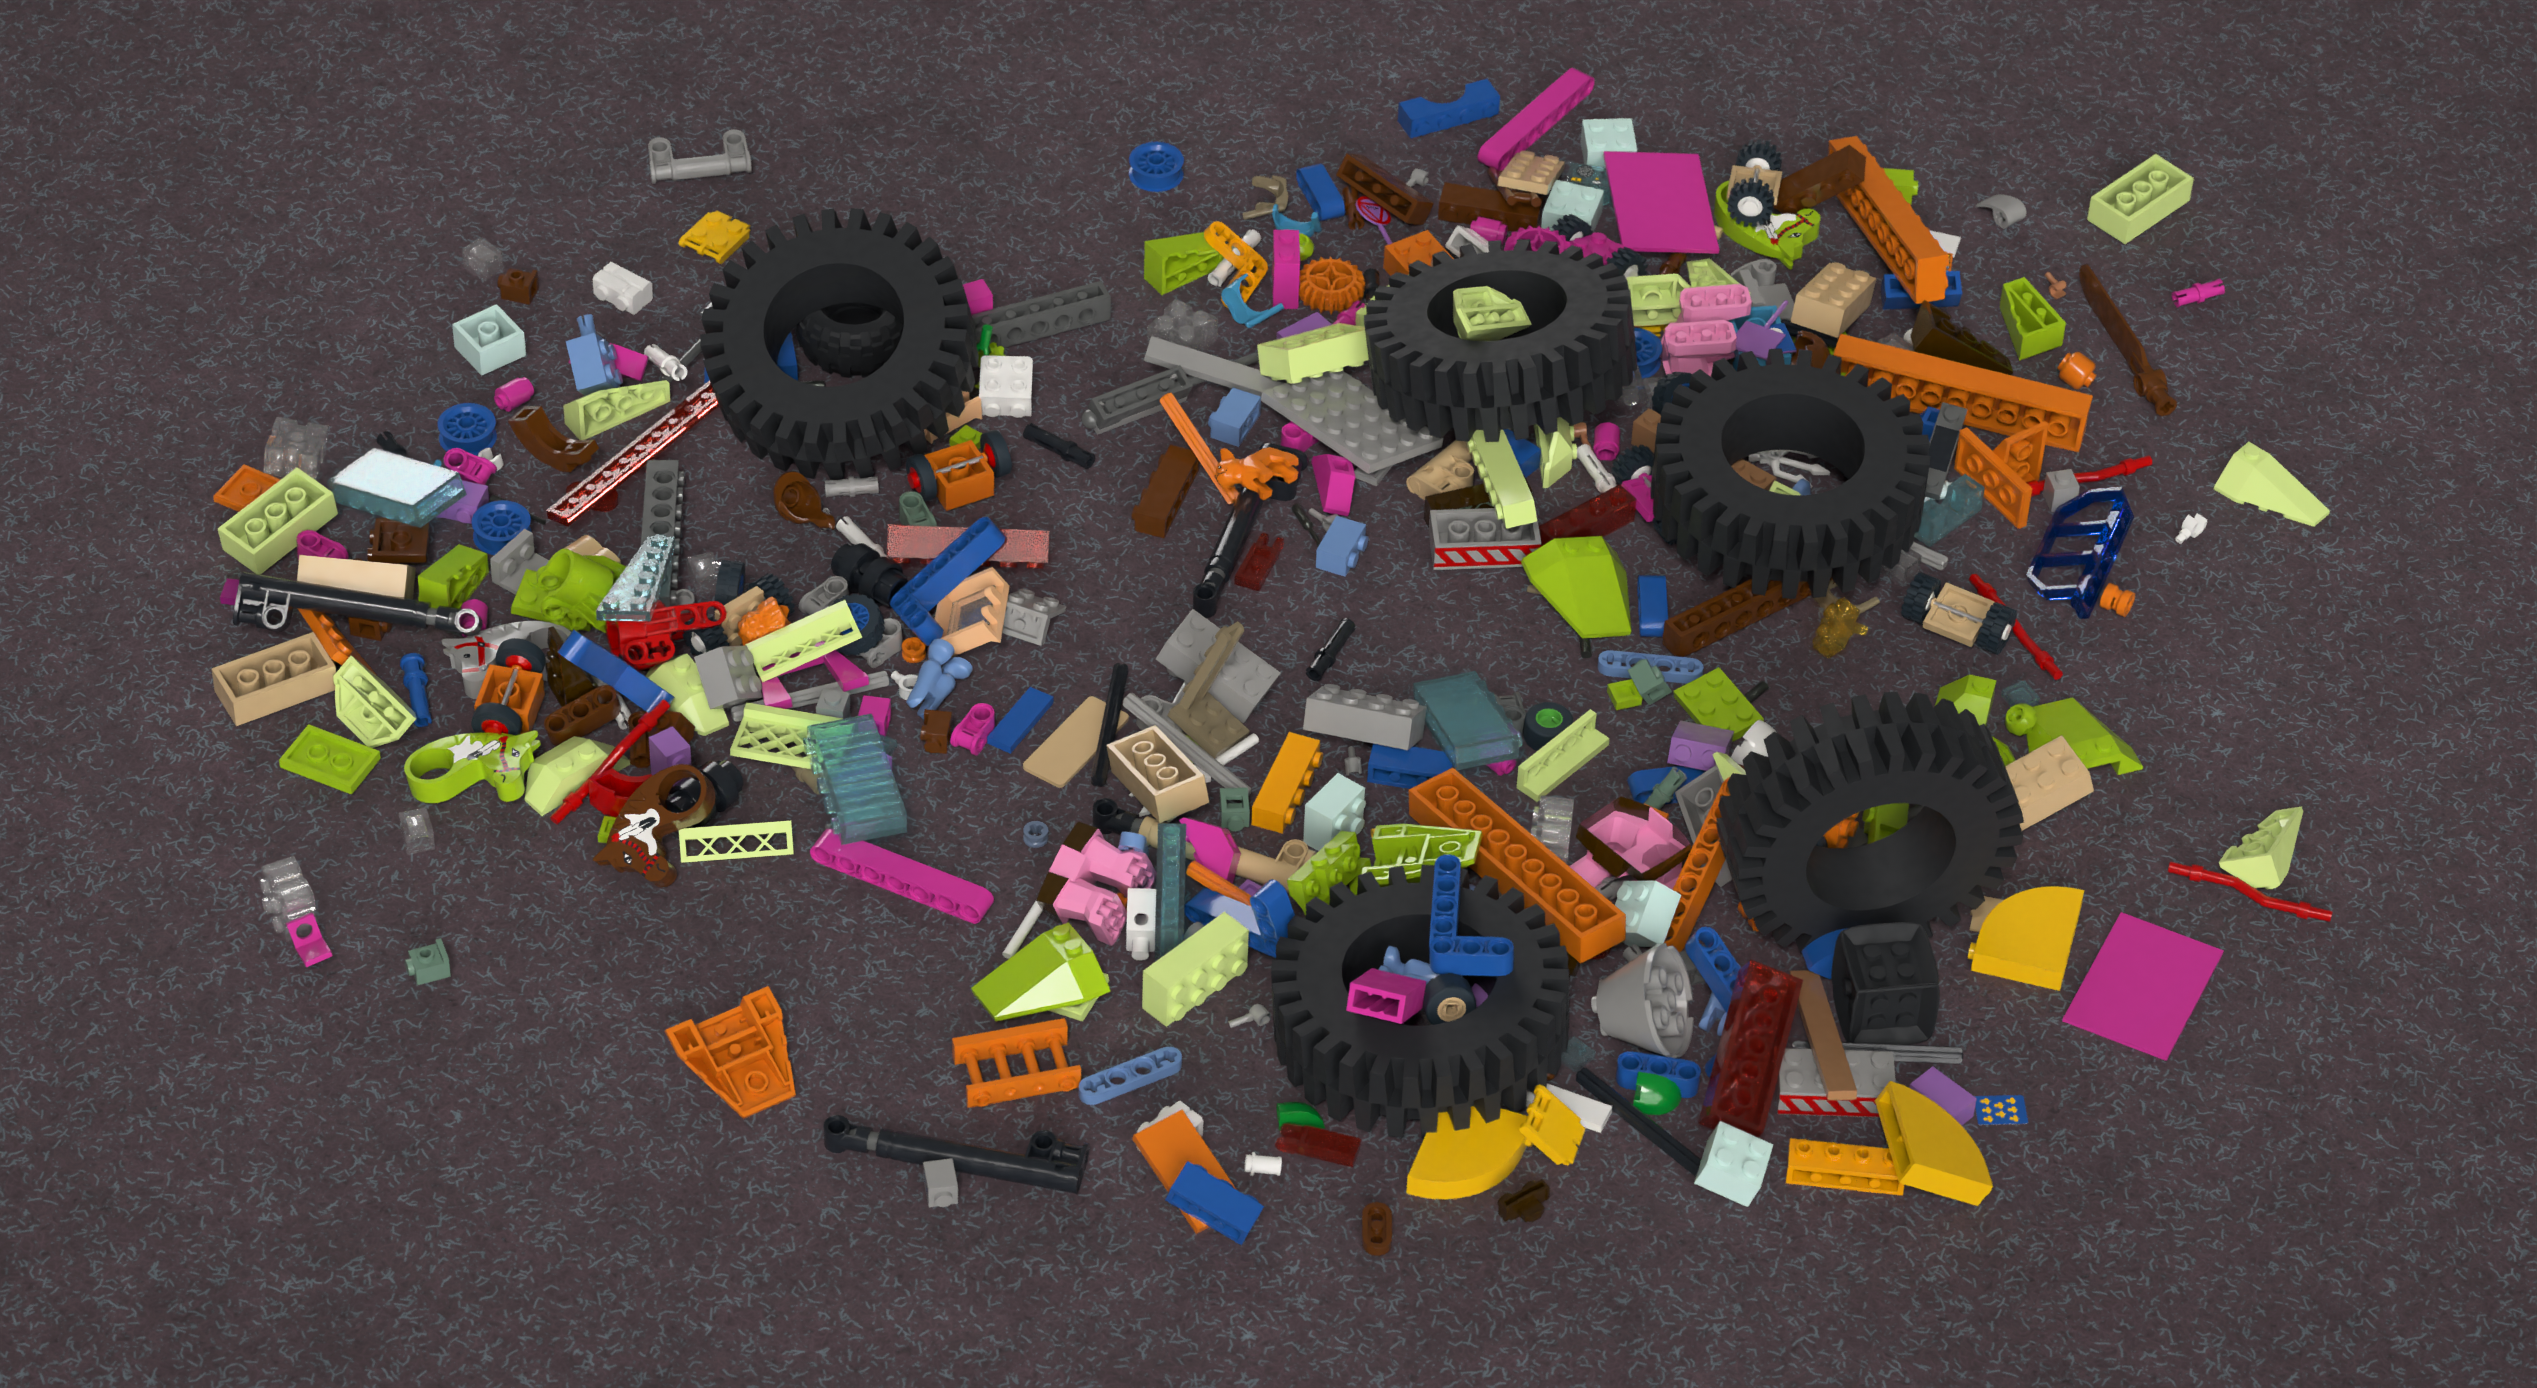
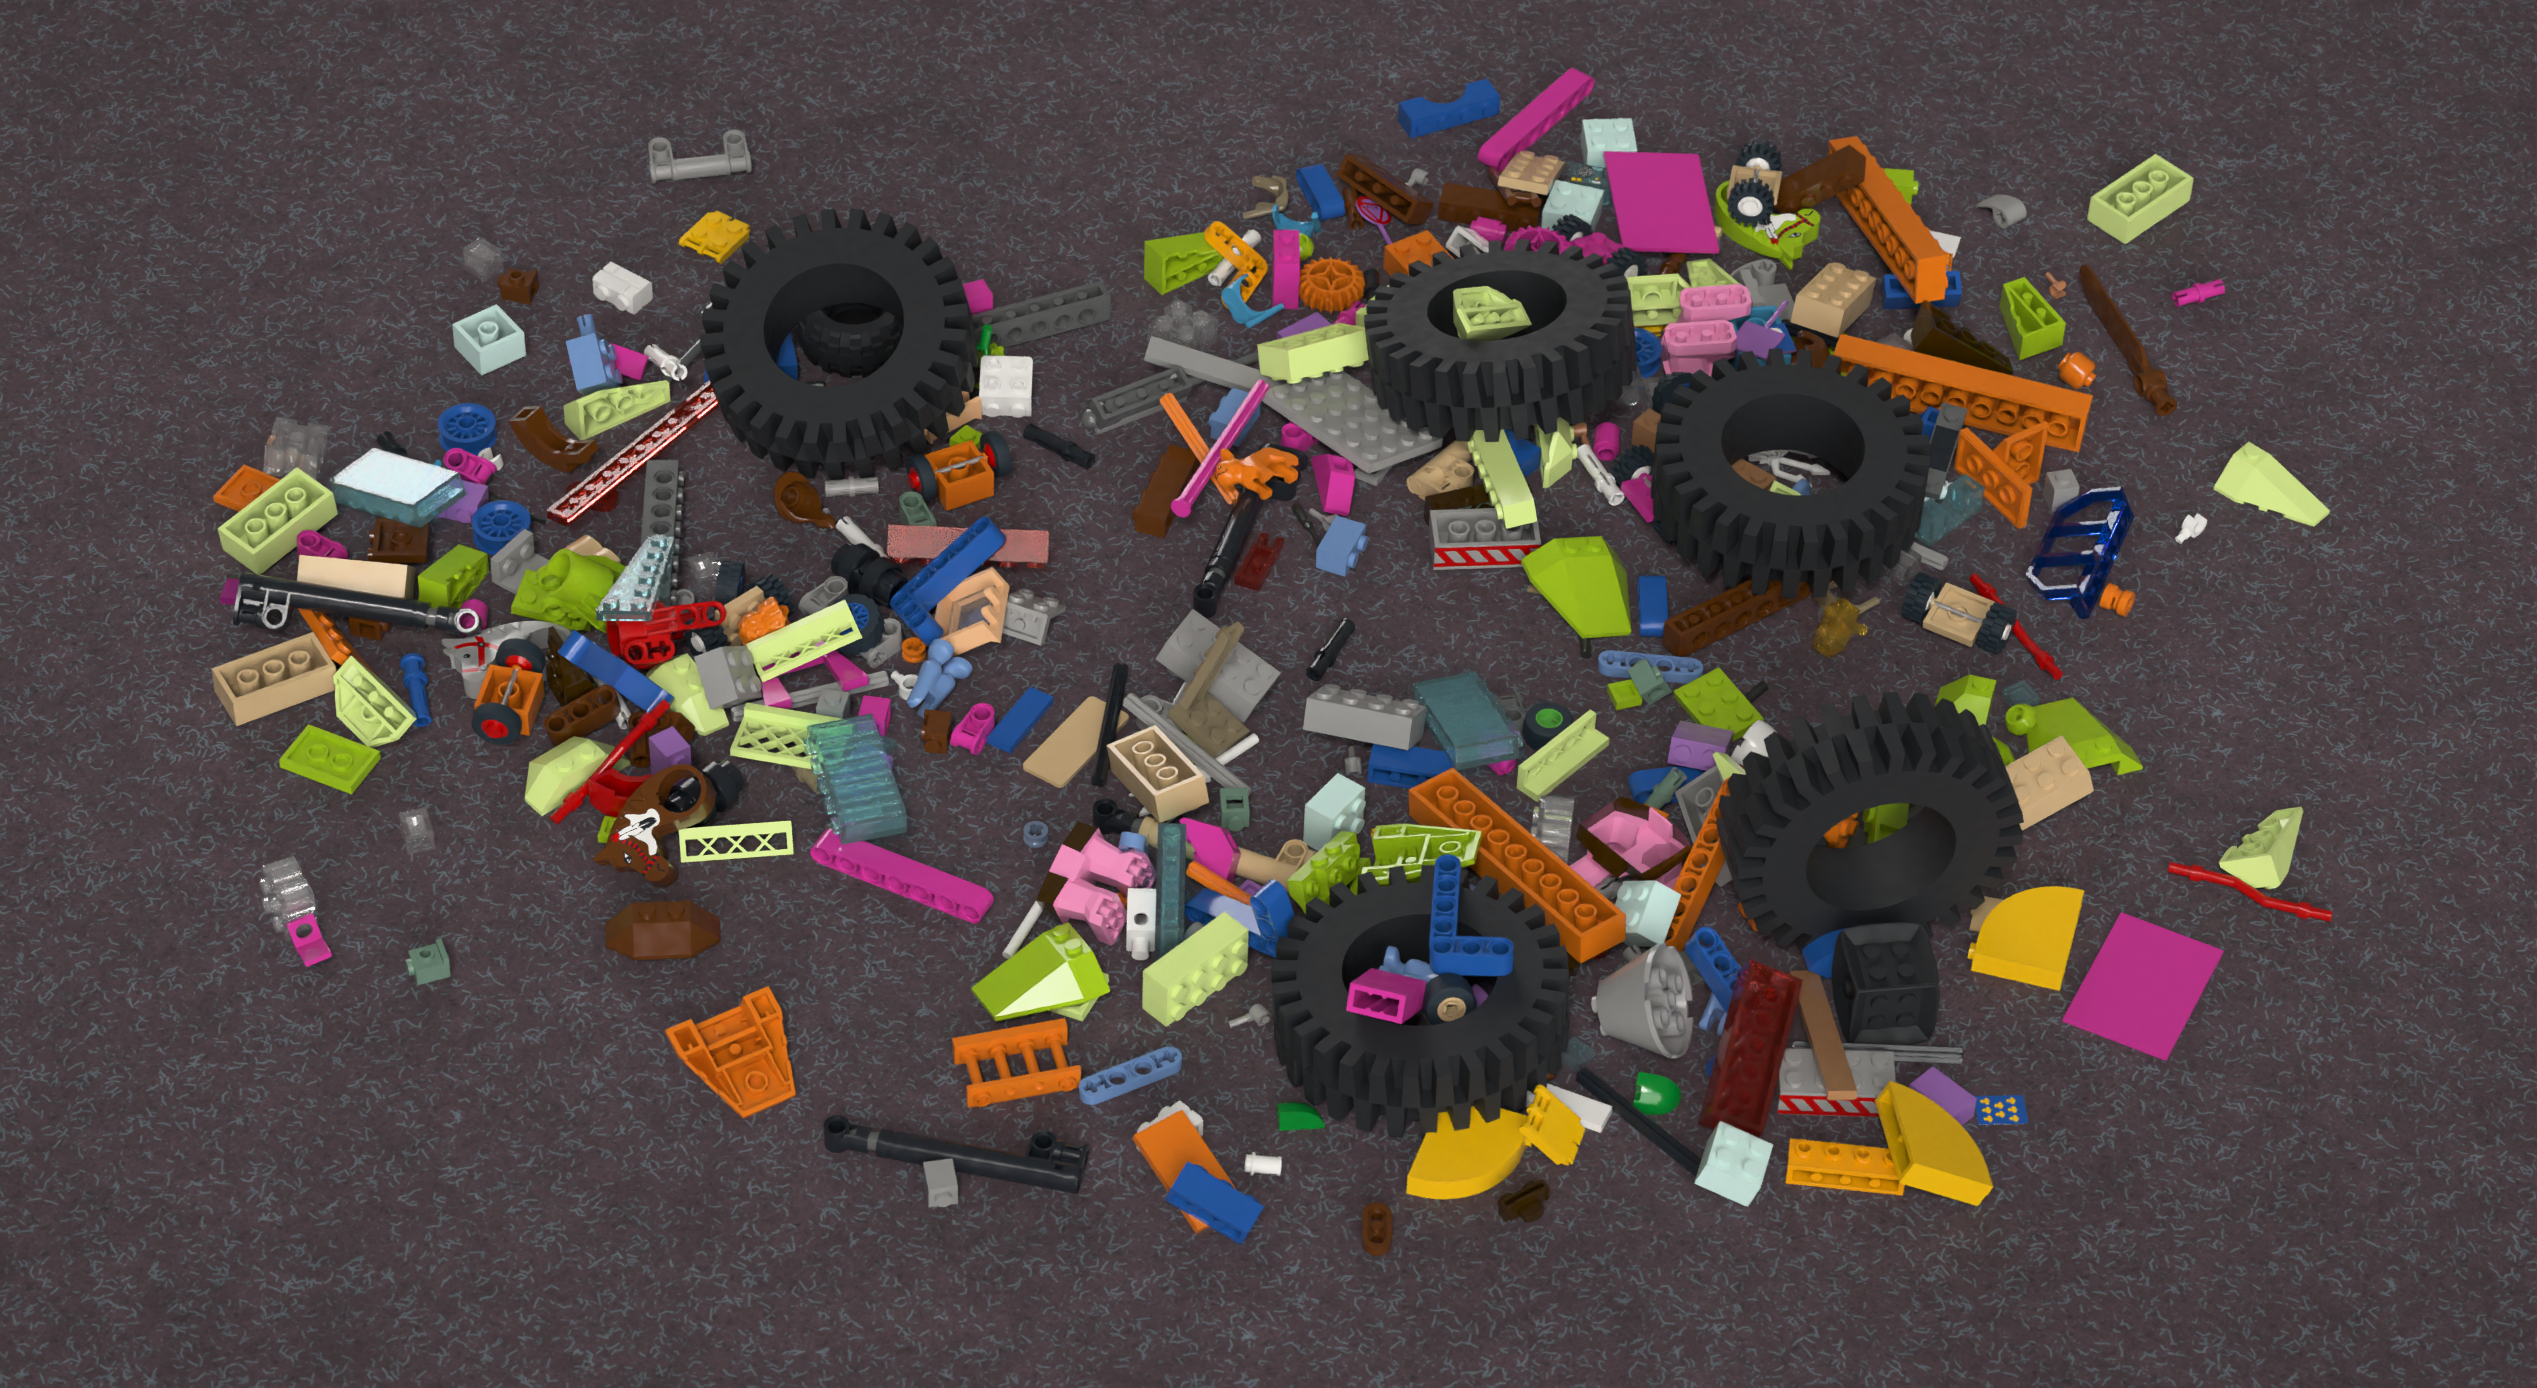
lime animal [404,730,541,803] -> none
dark pink brick [494,377,534,412] -> none
blue wheel [1129,142,1184,192] -> none
light orange brick [1251,732,1323,834] -> none
clear red hinge [1275,1123,1361,1167] -> none
clear red brick [1539,484,1637,547] -> none
blue beam [1616,1051,1701,1098] -> none
red bar [2026,455,2152,497] -> none
none -> reddish brown wedge [606,900,720,960]
none -> dark pink axle [1171,380,1269,517]

